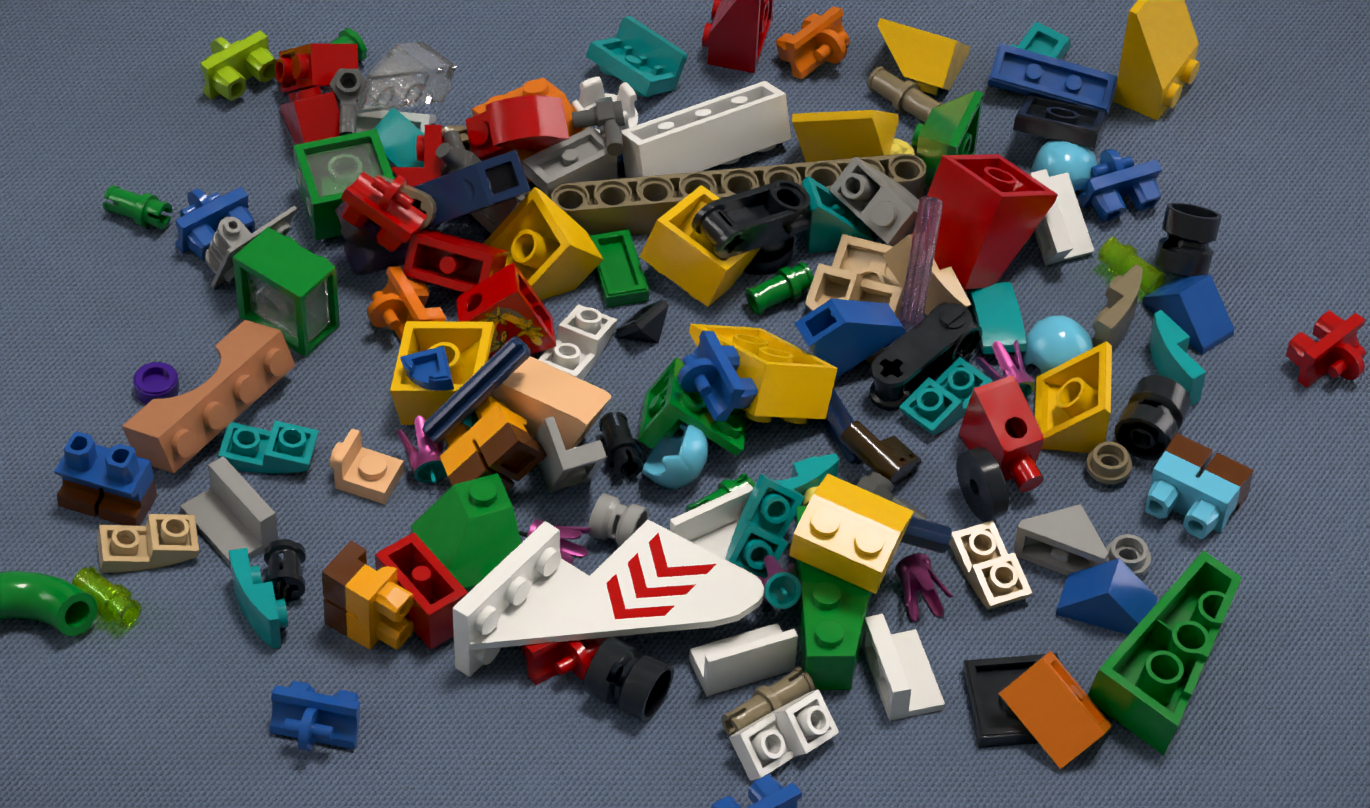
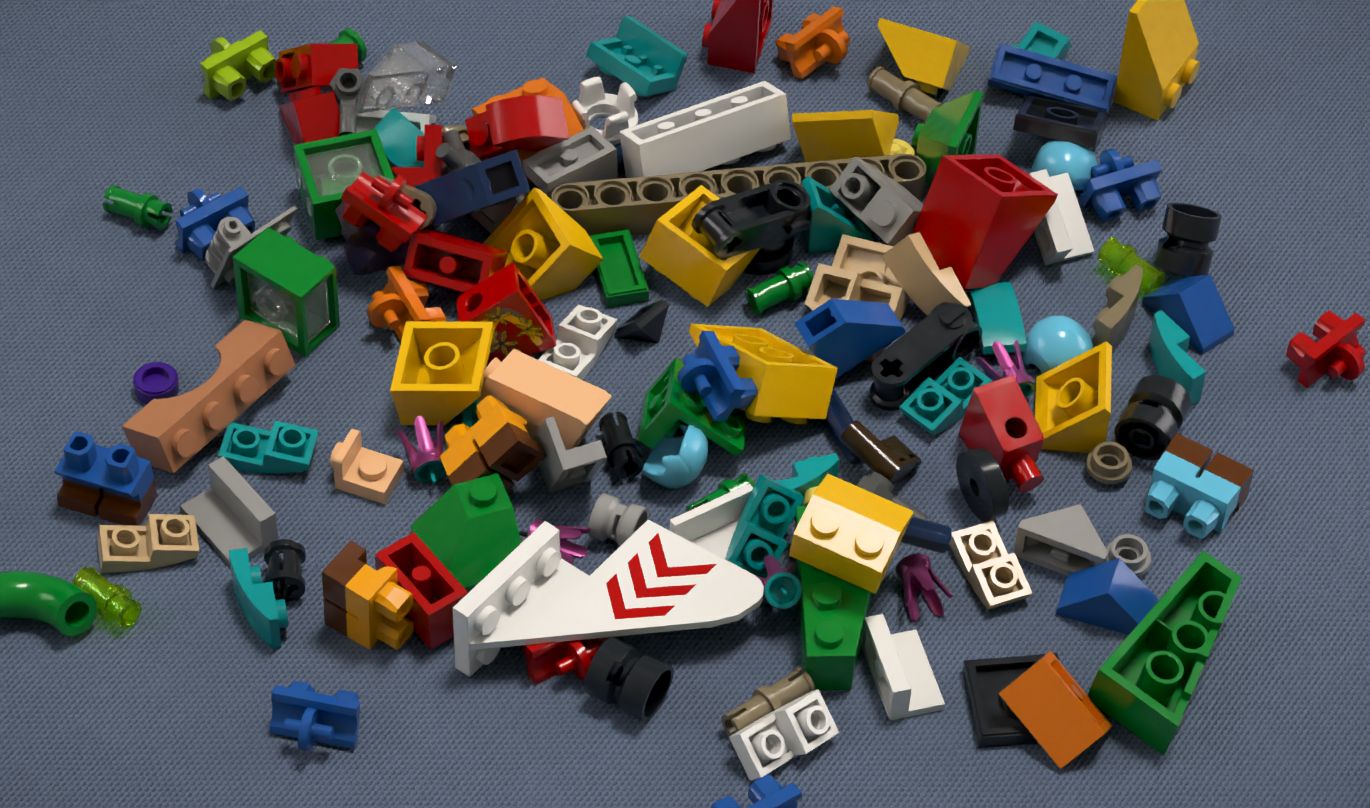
blue tile [400,346,454,391] -> none
dark blue axle [422,336,531,444] -> none
dark grey piece [572,97,625,156] -> none
white panel [689,623,798,697] -> none
axle [899,196,943,326] -> none

